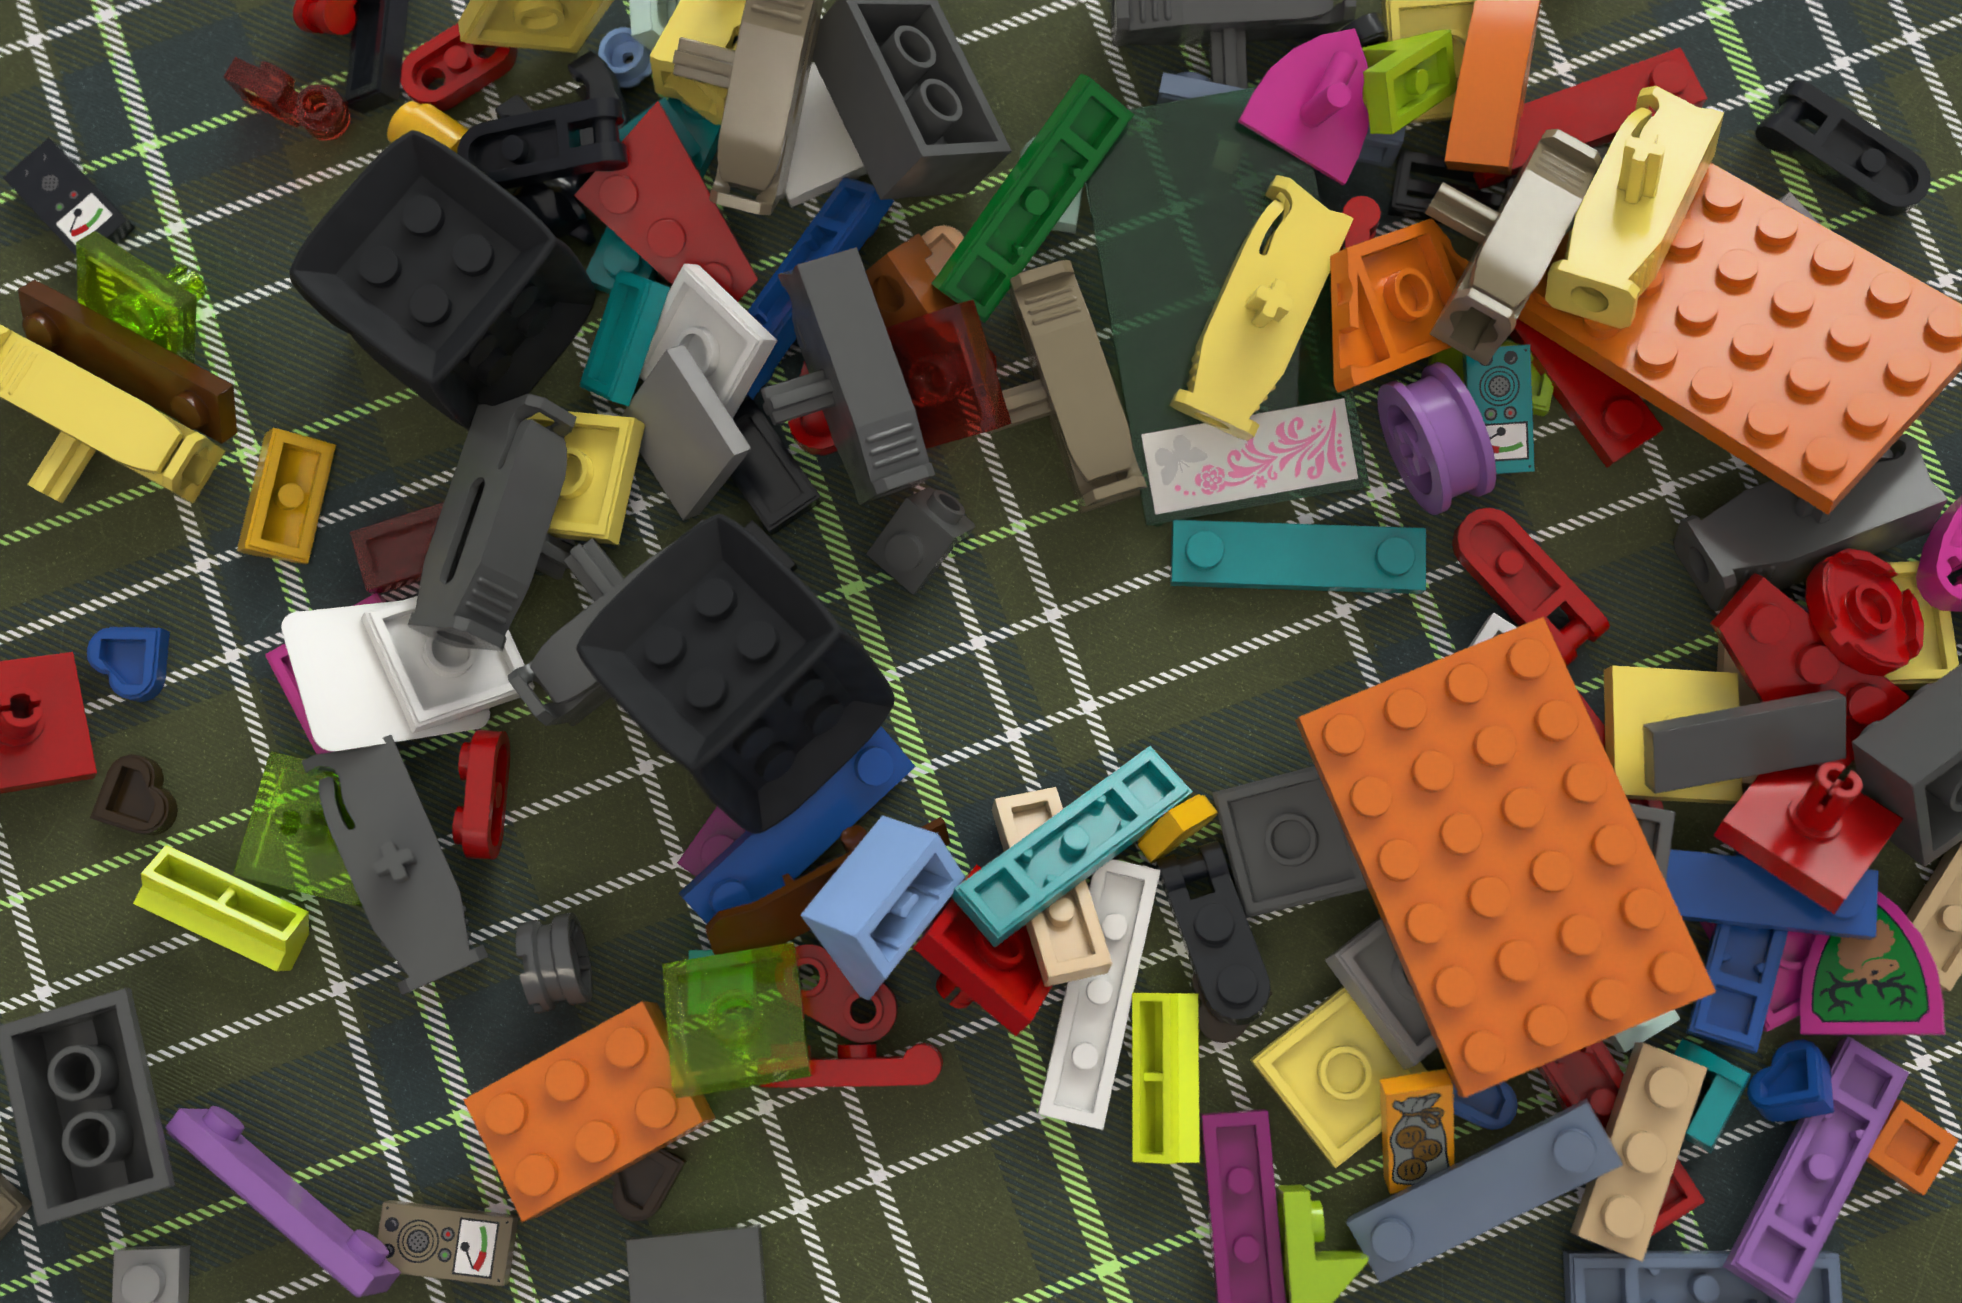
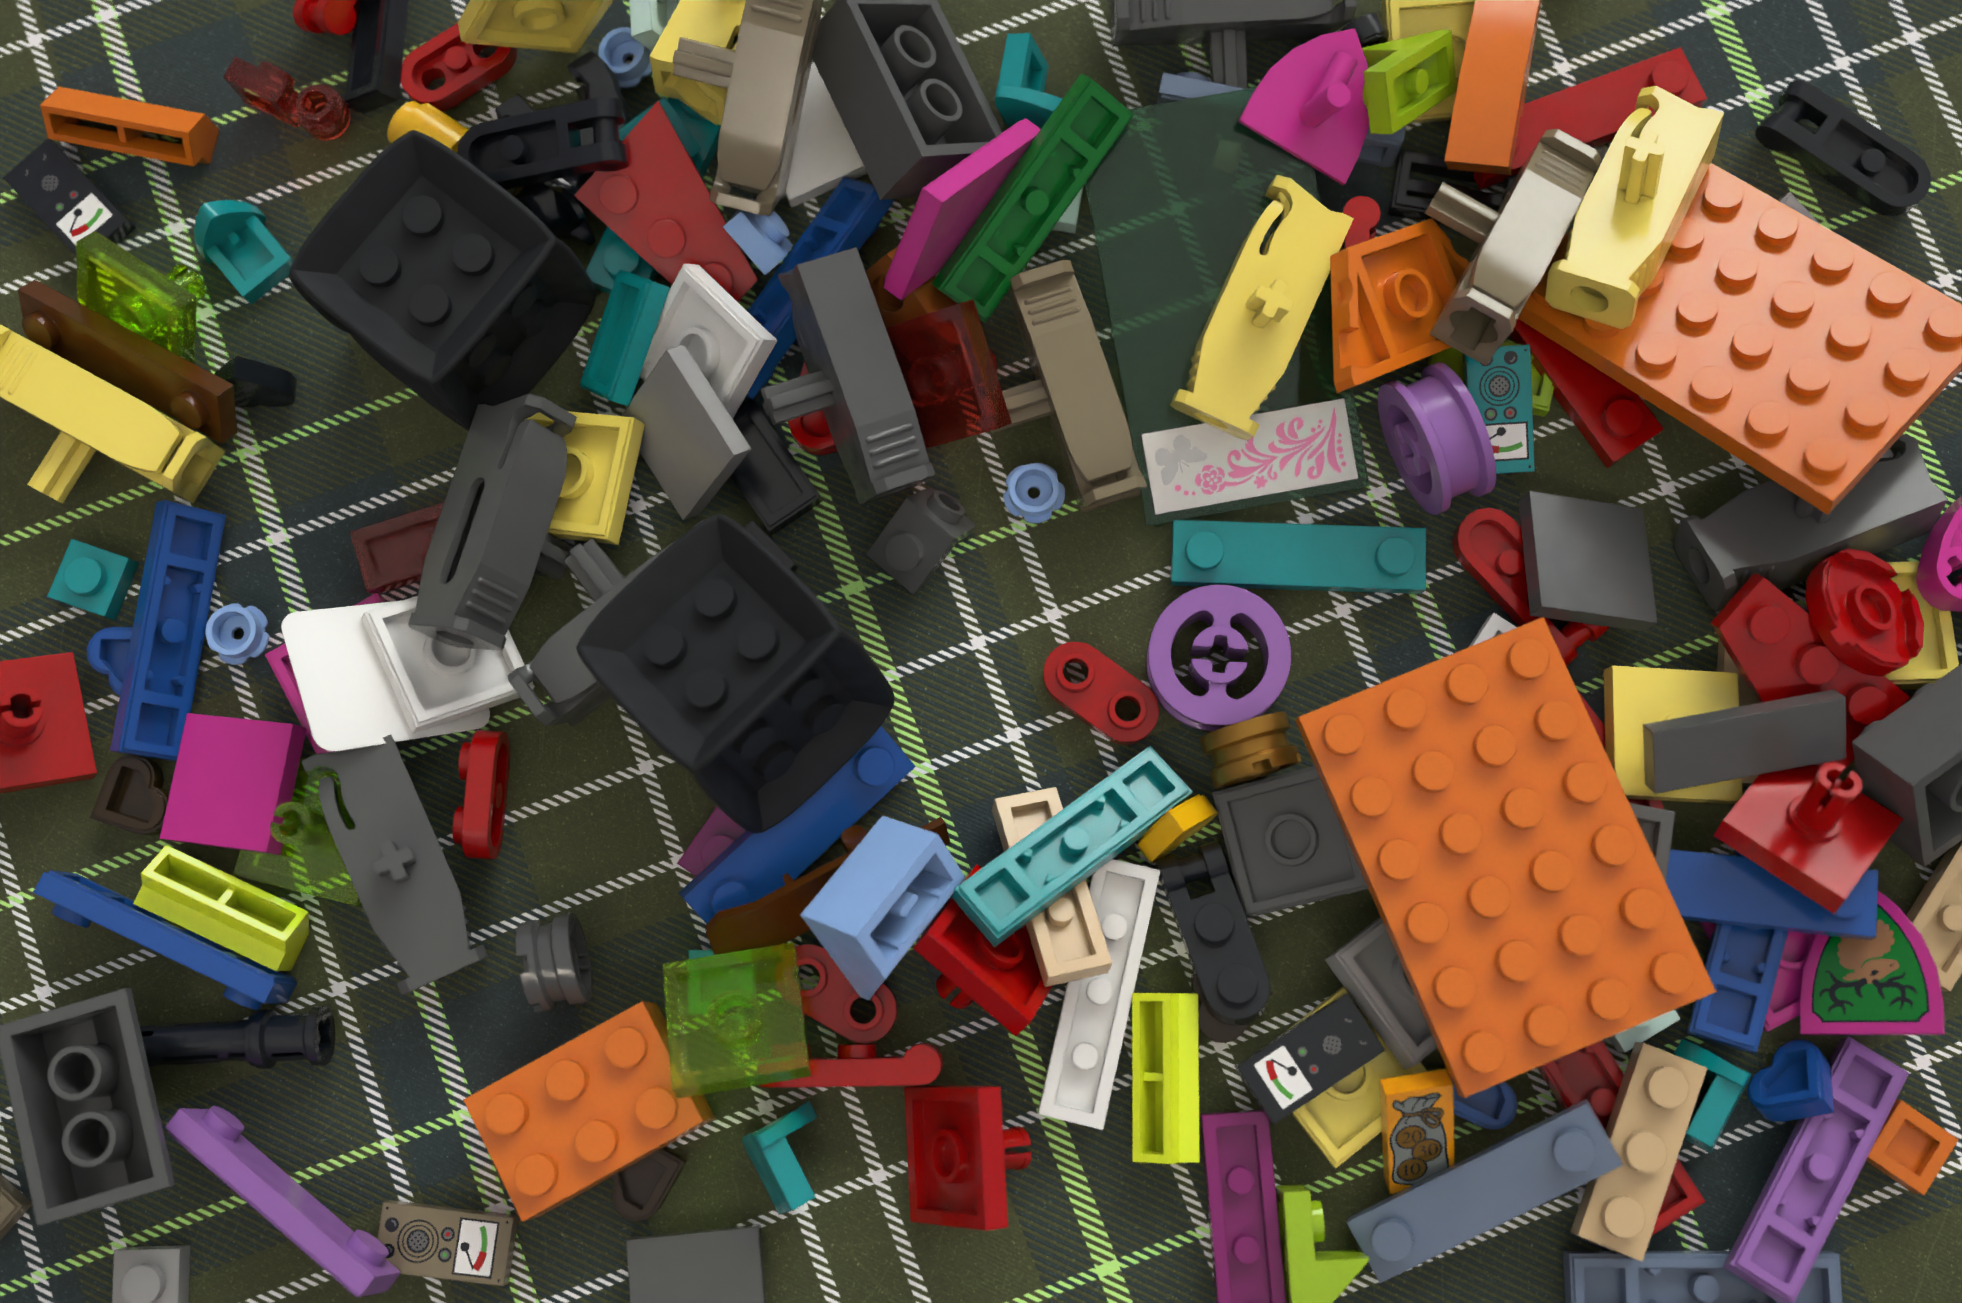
yellow slope [237,427,336,564] -> none
none -> blue plate [33,870,298,1010]
none -> orange piece [40,87,219,166]
none -> teal plate [47,539,139,621]
none -> blue plate [110,500,226,761]
none -> black pin [139,1006,336,1069]
none -> dark pink tile [160,713,307,855]
none -> teal tile [194,200,294,305]
none -> light blue plate [205,603,269,665]
none -> black tile [214,356,297,407]
none -> light blue plate [723,198,793,275]
none -> teal tile [741,1101,818,1214]
none -> dark pink tile [883,118,1041,300]
none -> red tile [904,1085,1031,1231]
none -> teal tile [994,33,1062,129]
none -> light blue plate [1003,463,1065,524]
none -> red plate [1043,642,1159,745]
none -> medium lavender wheel [1146,585,1291,732]
none -> pearl gold wheel [1199,712,1302,788]
none -> tile [1234,993,1385,1124]
none -> dark grey tile [1518,491,1658,632]

